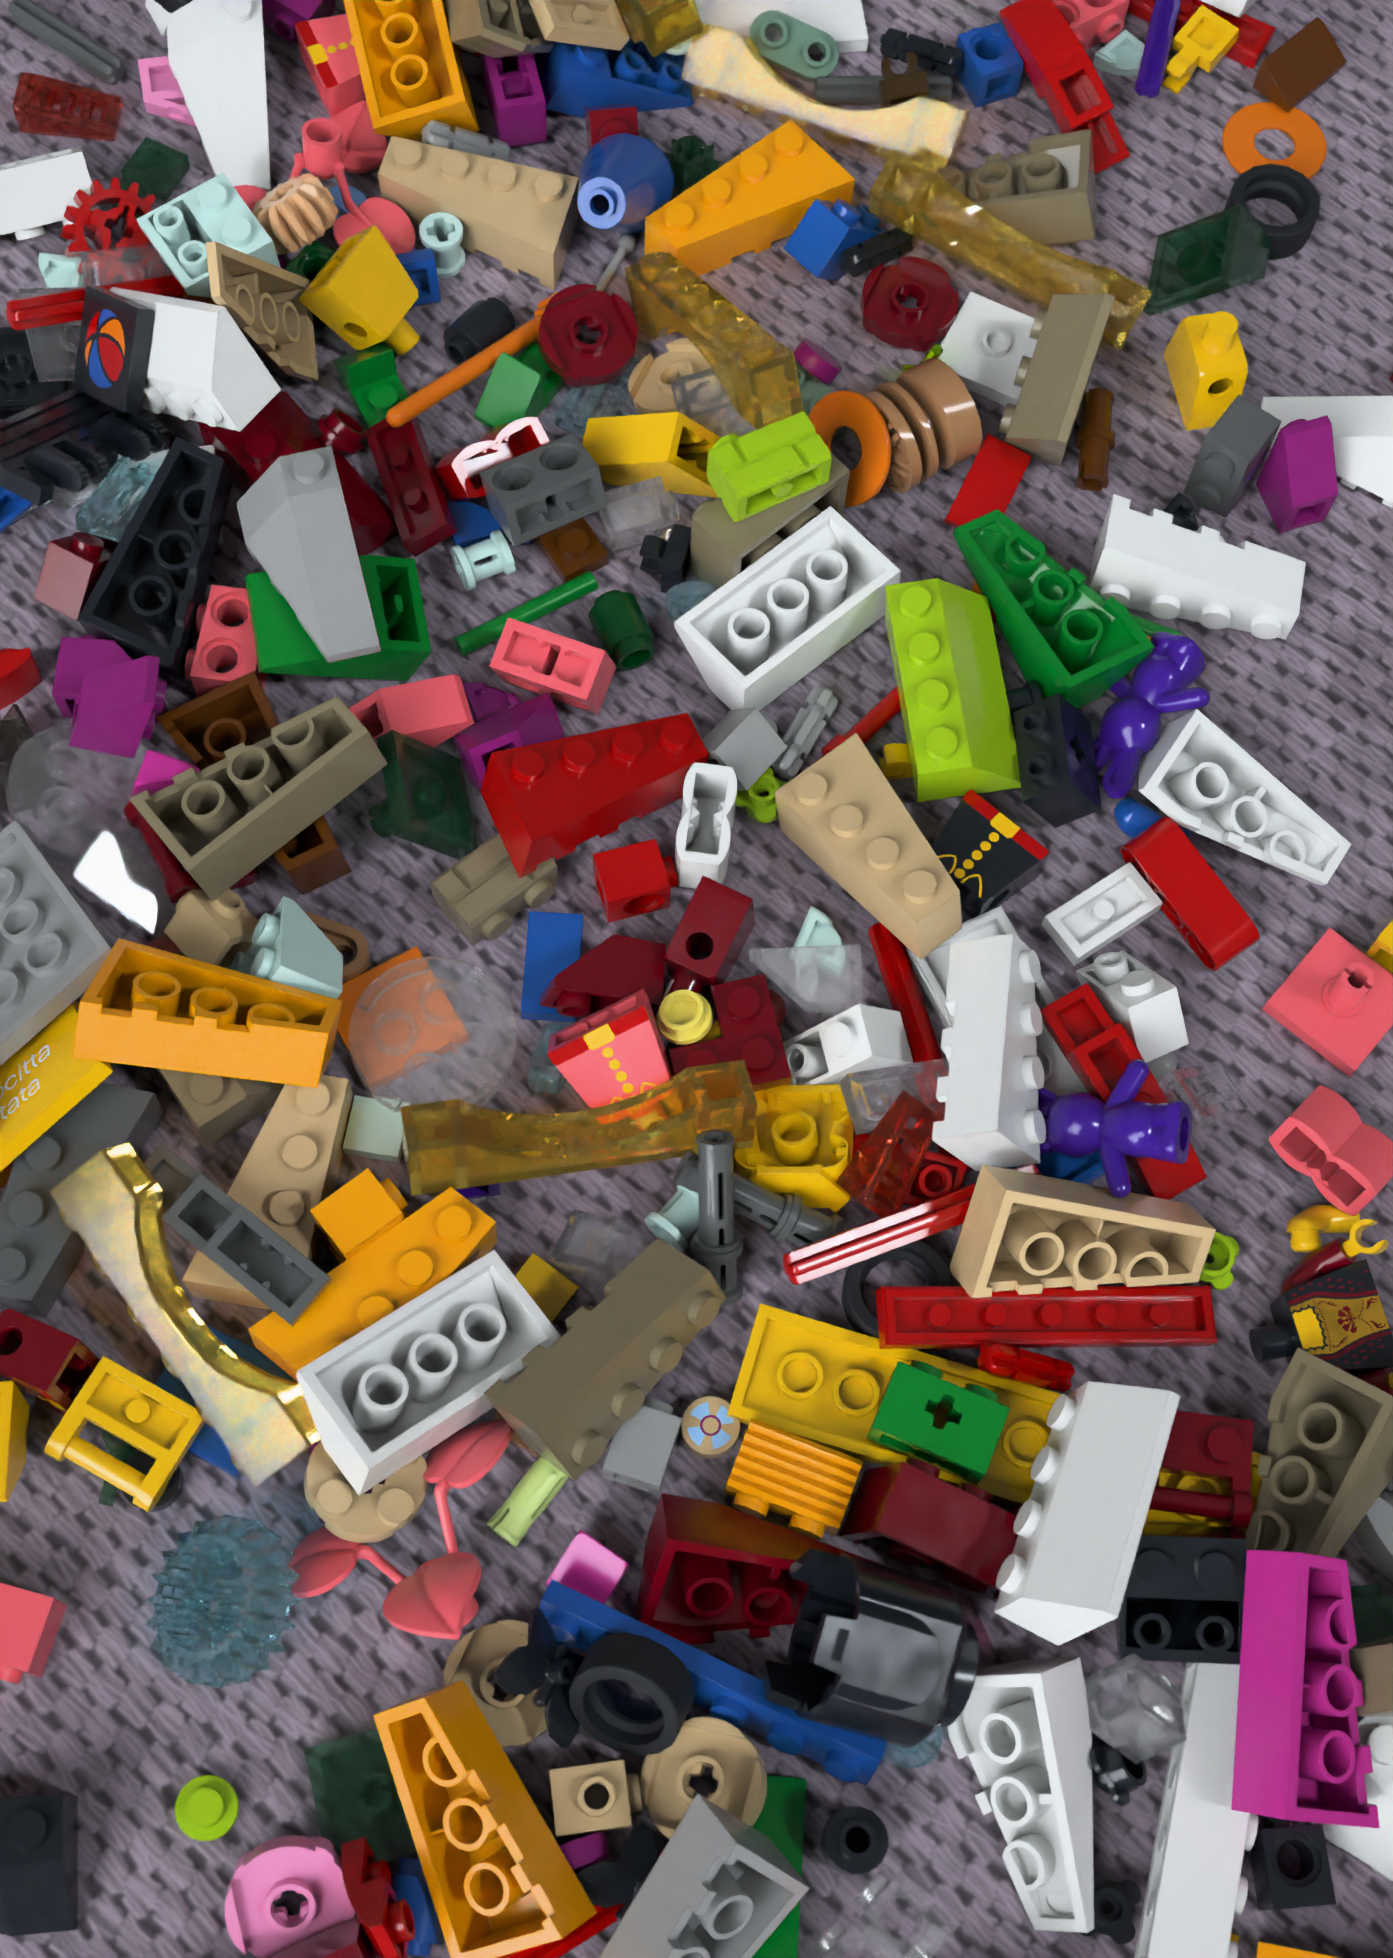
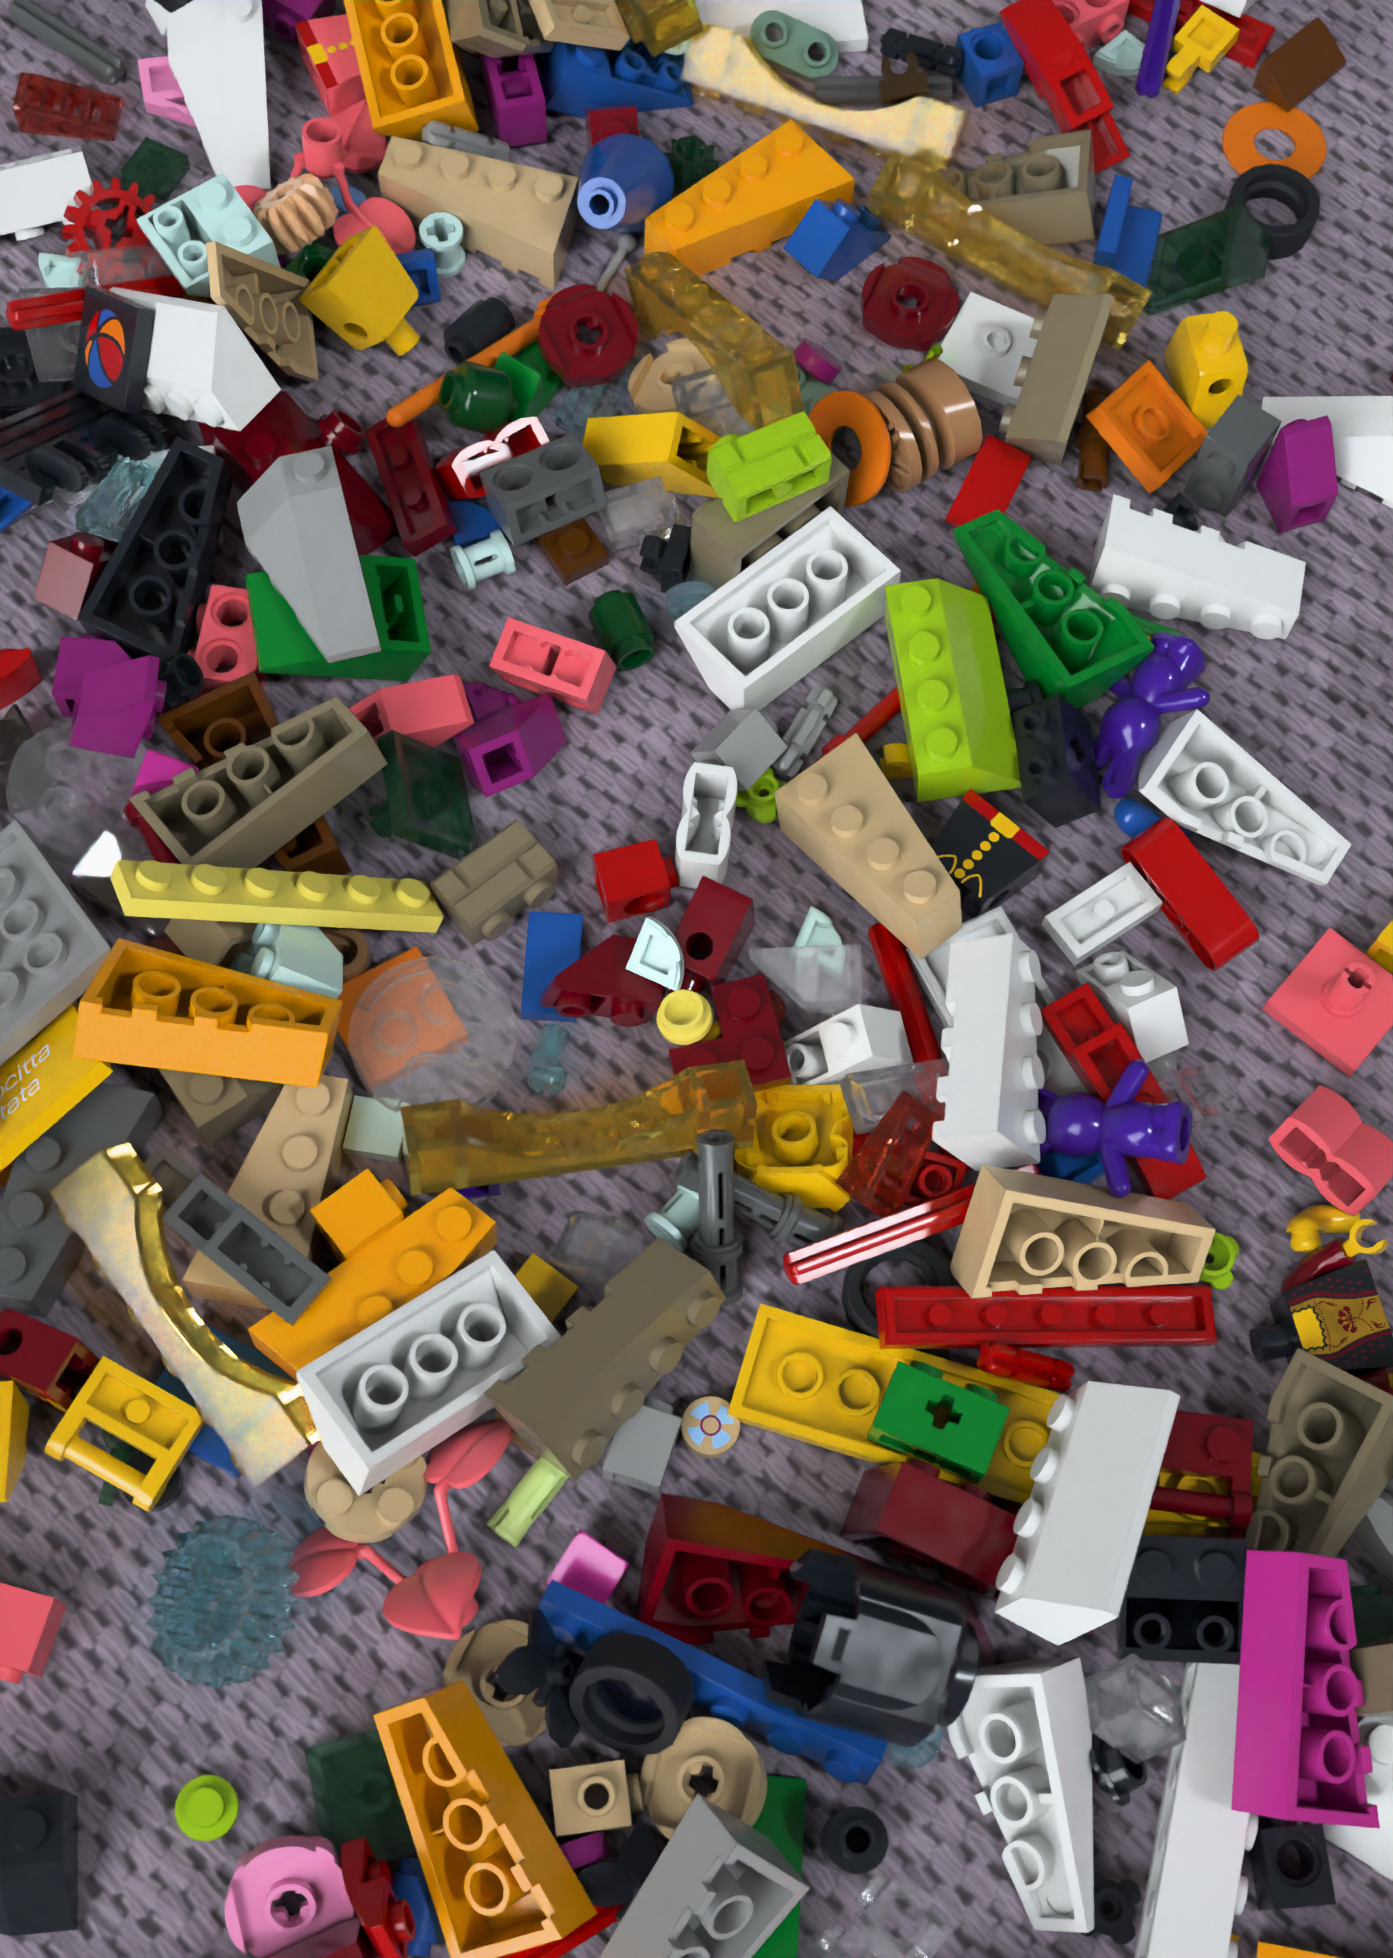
green slope [333,343,418,429] -> none
green bar [454,571,598,657] -> none
red wedge [480,713,709,879] -> none
coral torso [547,988,673,1134] -> none
light orange brick [724,1418,863,1540] -> none
black axle [840,225,915,278] -> none
none -> light yellow plate [110,860,444,933]
none -> black plate [155,652,204,706]
none -> dark green head [439,361,518,434]
none -> light aqua tile [625,916,684,991]
none -> orange plate [1086,360,1208,494]
none -> blue panel [1088,174,1162,291]

